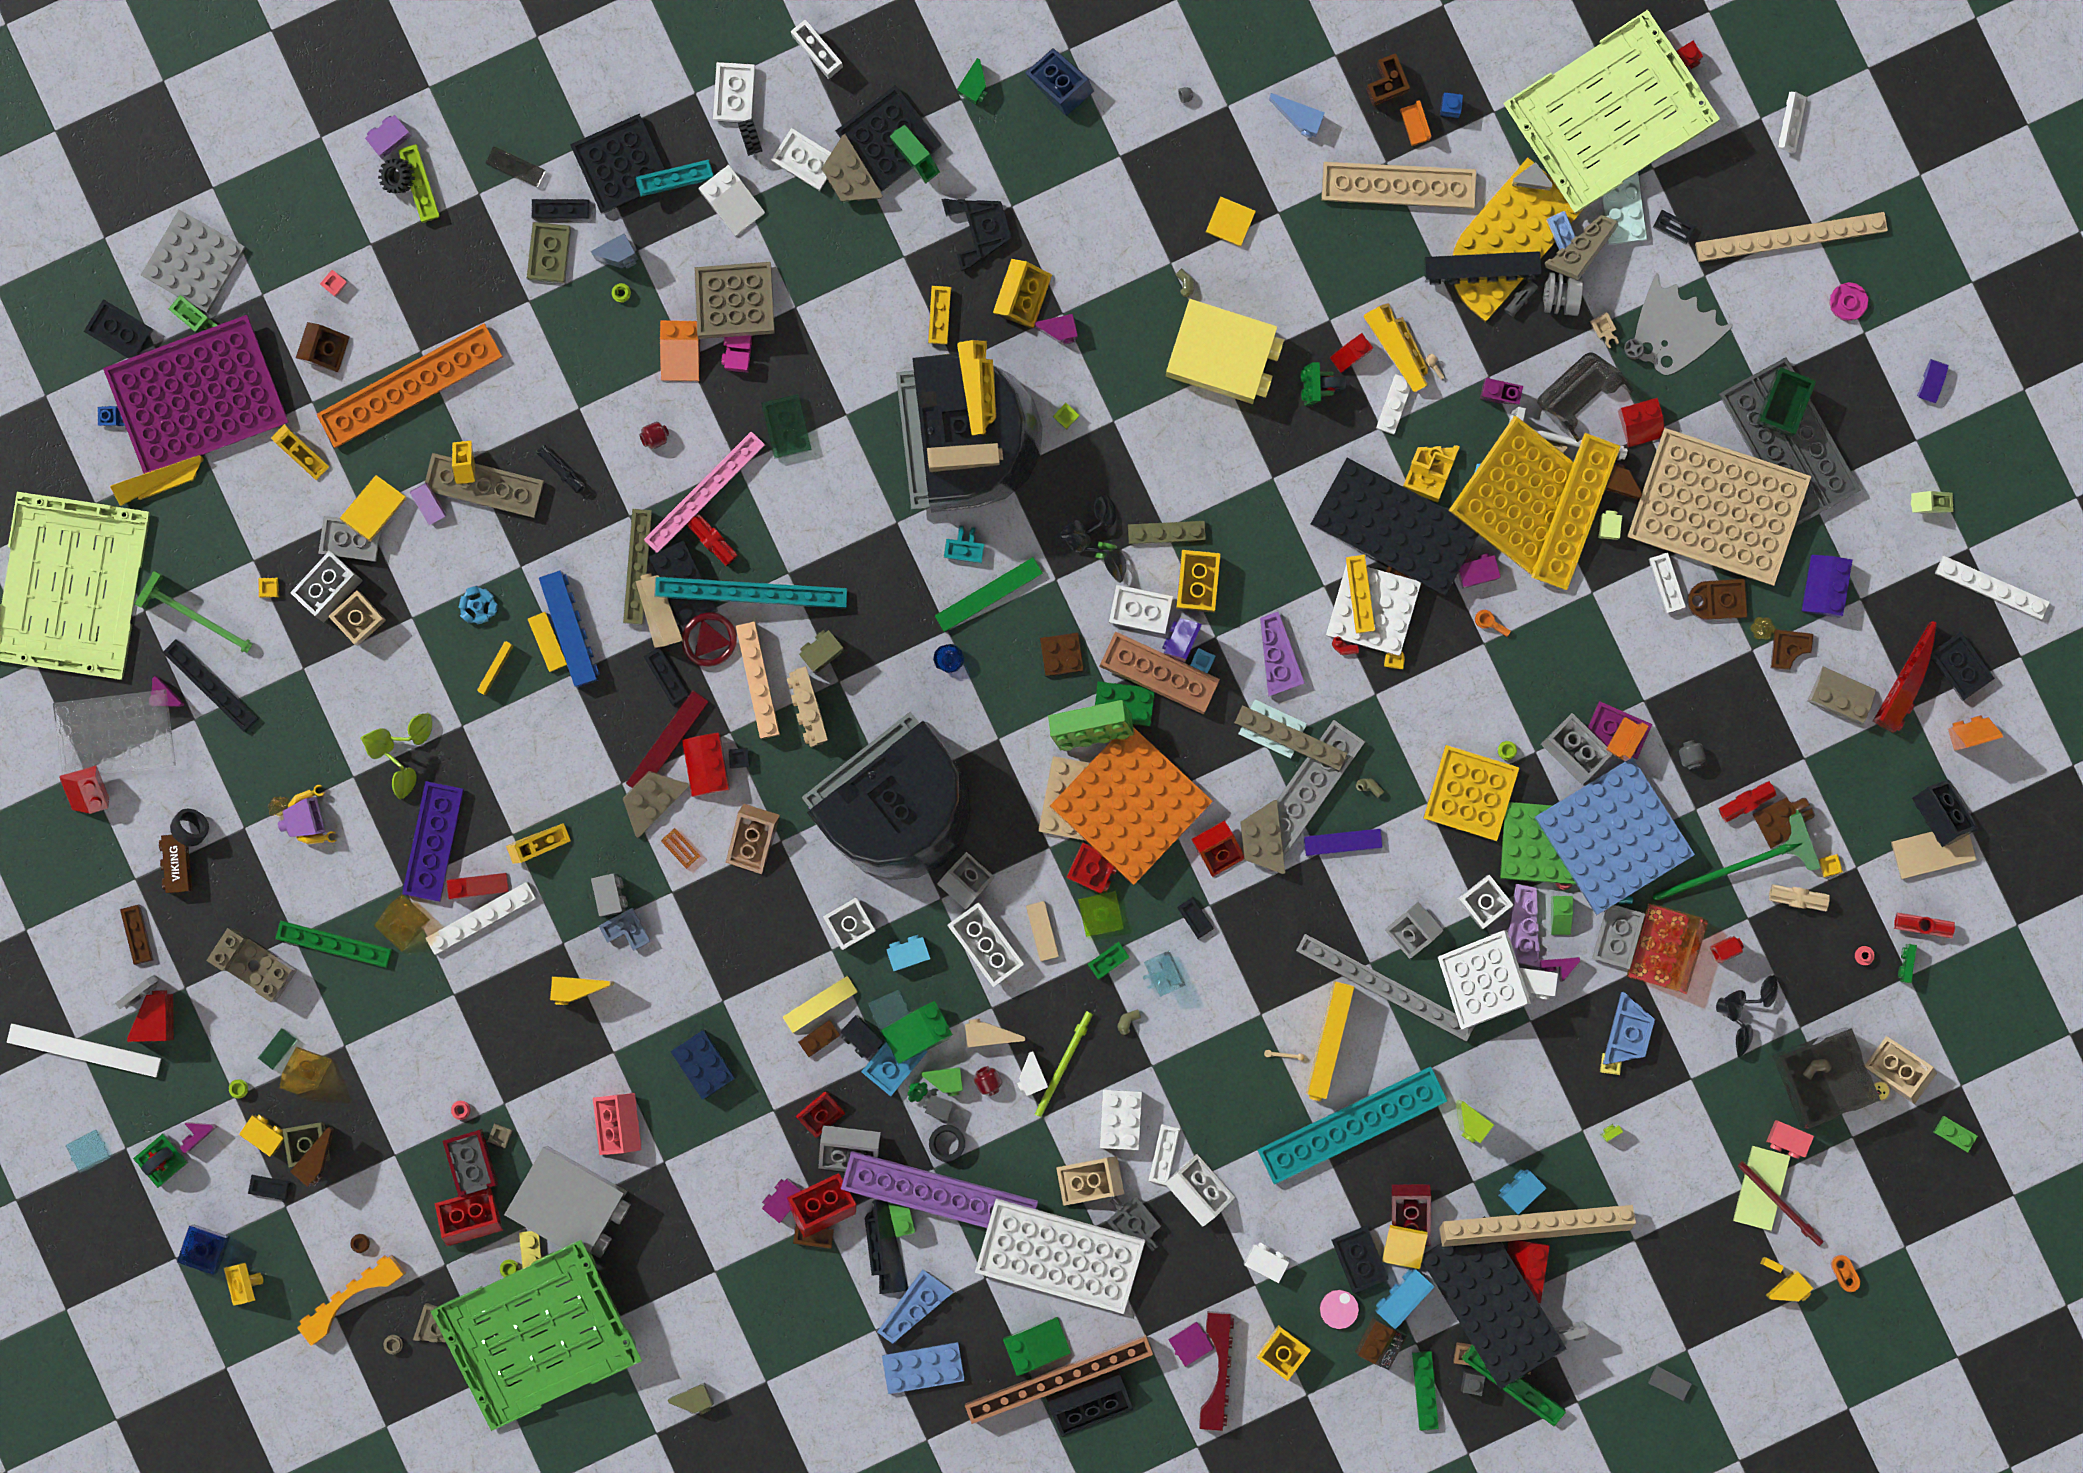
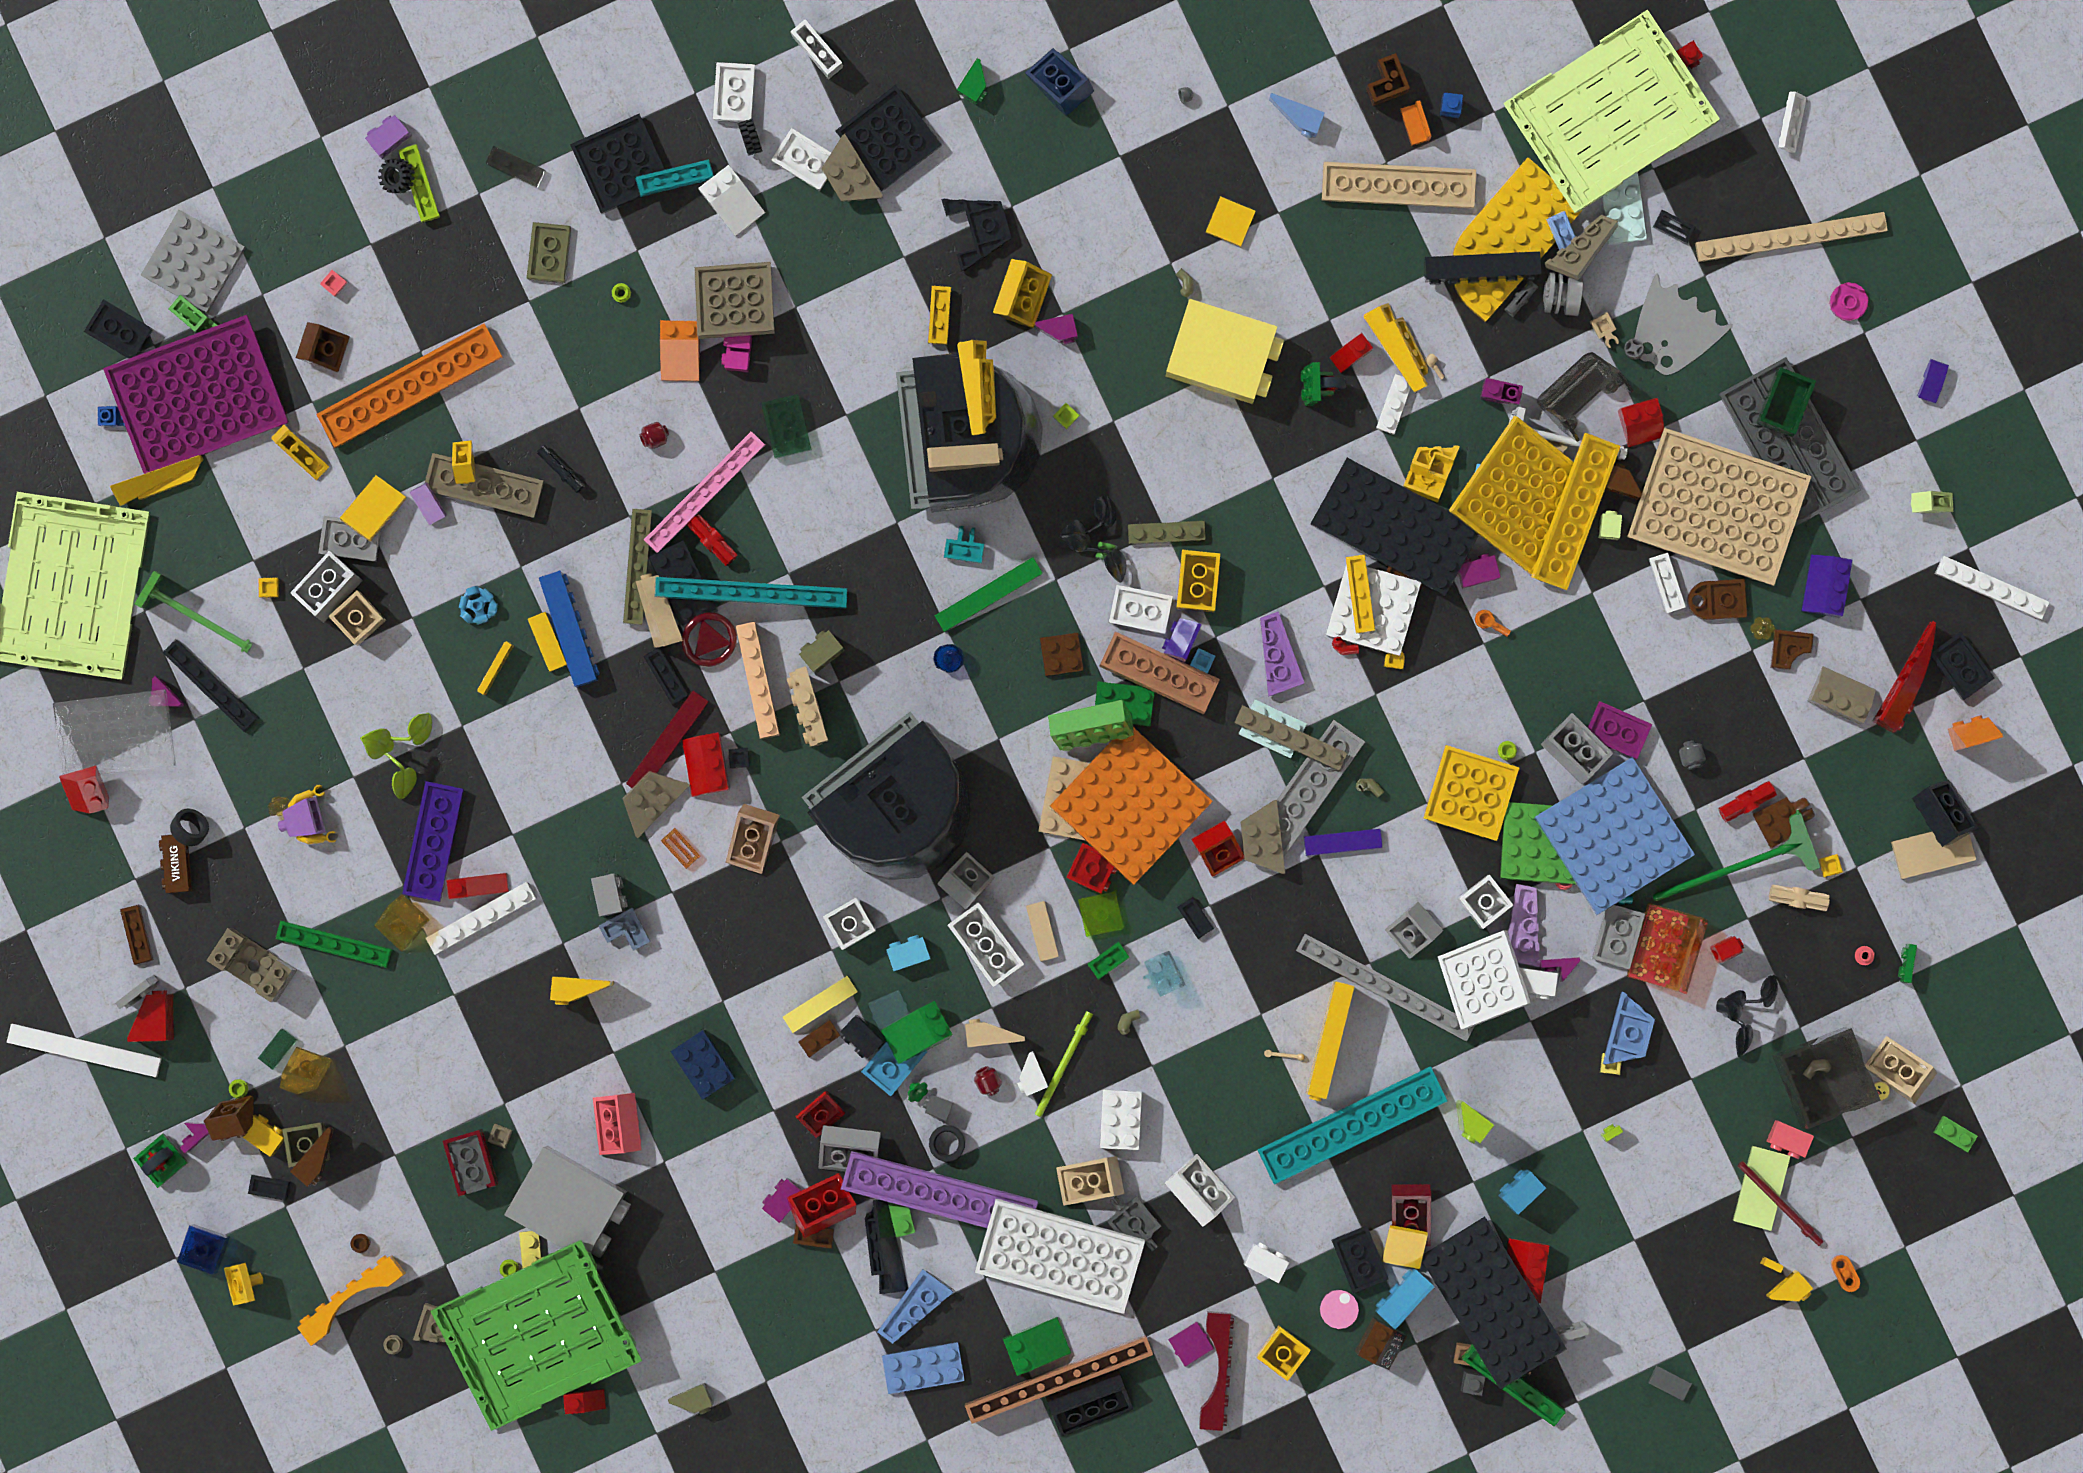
clear light blue piece [65,1130,110,1173] -> none
red slope [435,1188,503,1246] -> none
coral plate [451,1100,471,1120] -> none
yellow slope [506,823,571,864] -> none
black tile [531,199,589,219] -> none
sand blue slope [591,233,638,268] -> none
green slope [890,125,940,184] -> none
bright green slope [922,1067,963,1096] -> none
white tile [1148,1124,1180,1185] -> none
green plate [1412,1351,1439,1431] -> none
tan brick [1439,1205,1636,1247] -> none
light grey slope [1512,162,1552,191] -> none
bright green slope [1551,896,1573,935] -> none
orange panel [1606,717,1649,761] -> none
red piece [1894,912,1955,939] -> none
none -> reddish brown slope [204,1096,254,1141]
none -> red slope [563,1389,606,1414]

